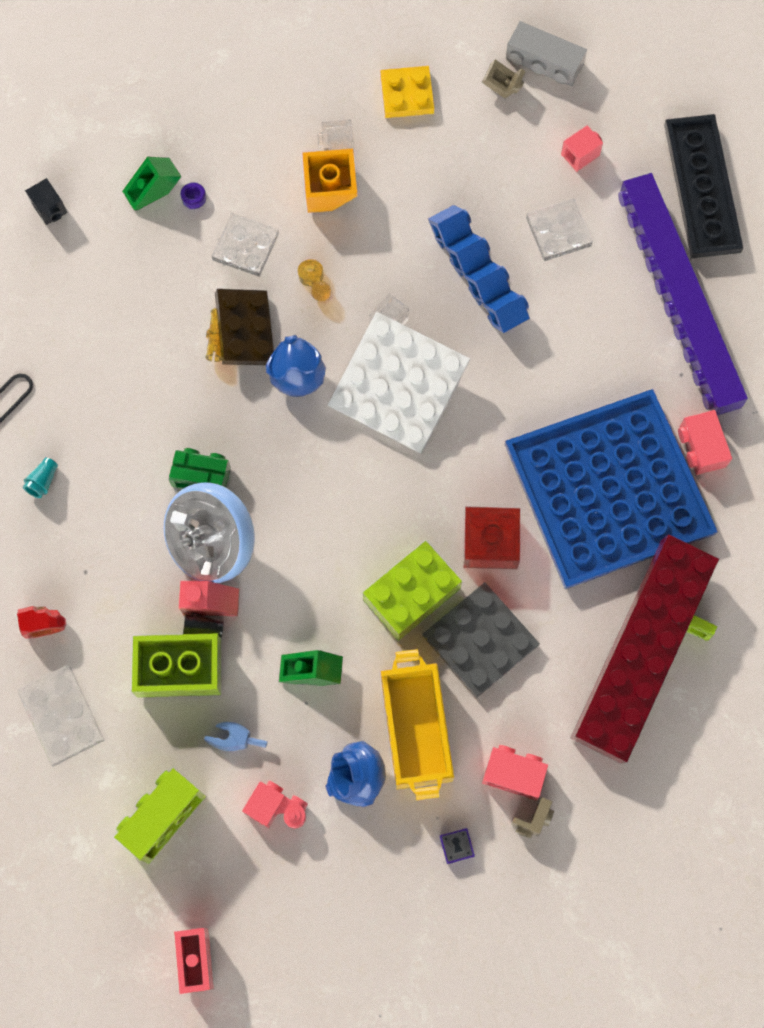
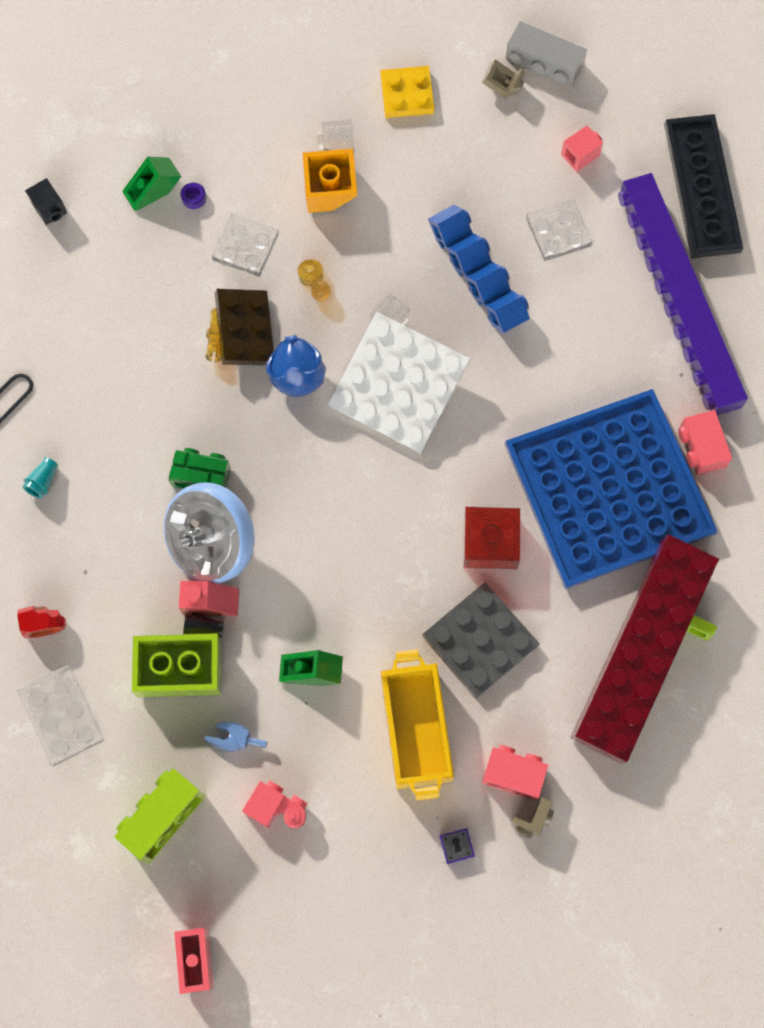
blue helmet [325,741,386,807] -> none
lime brick [363,541,462,641] -> none

